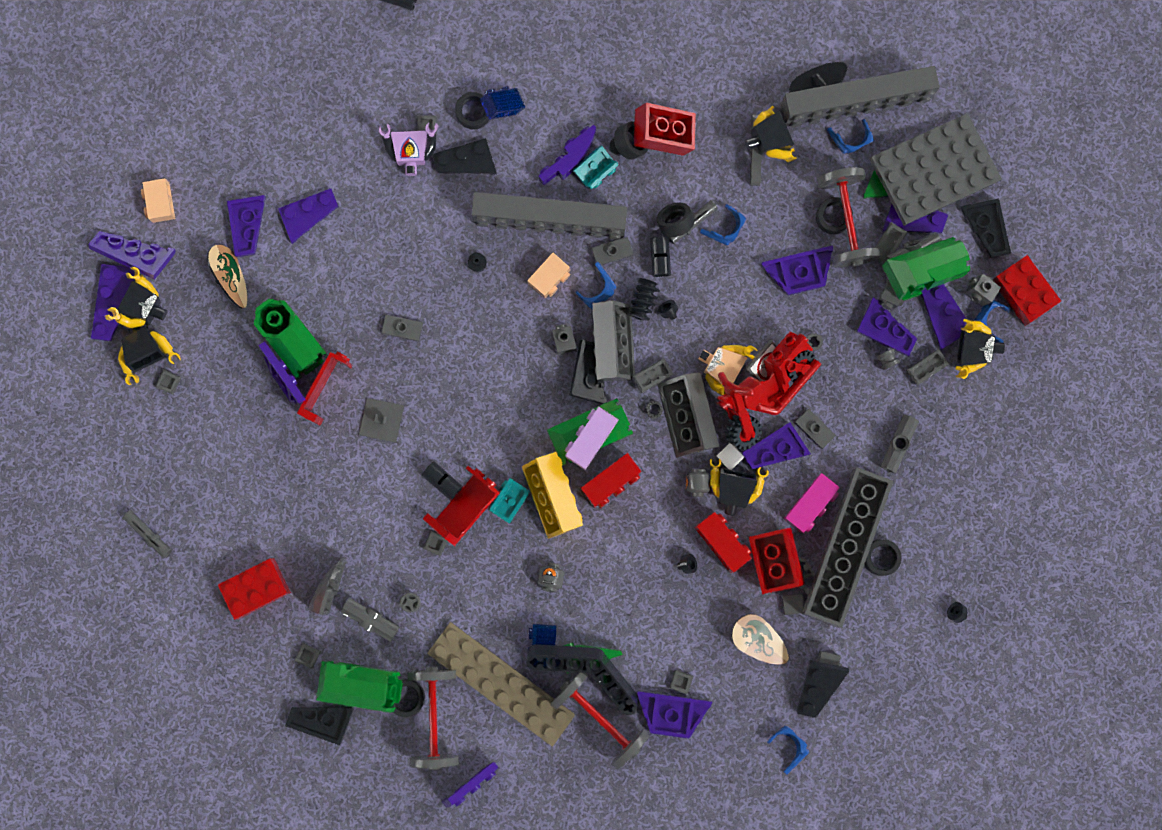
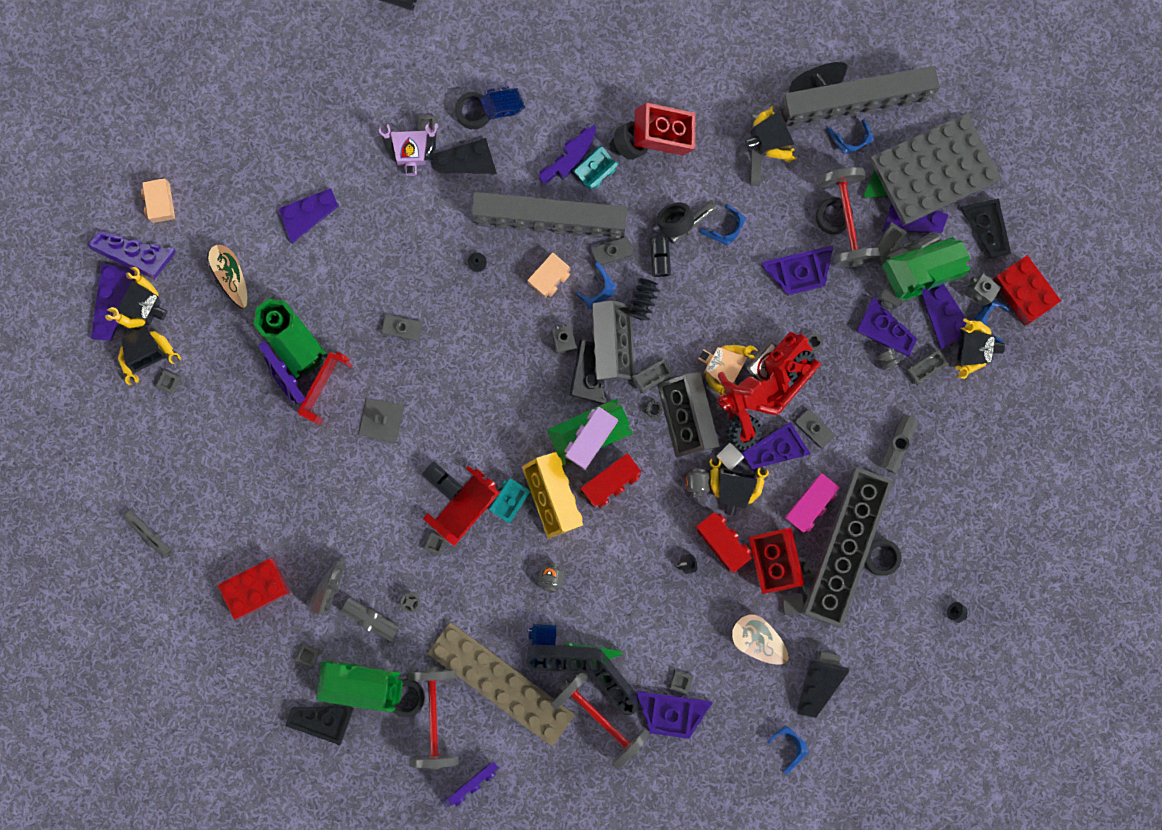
dark purple wing [227,195,266,258] -> none
black tile [658,300,678,320] -> none

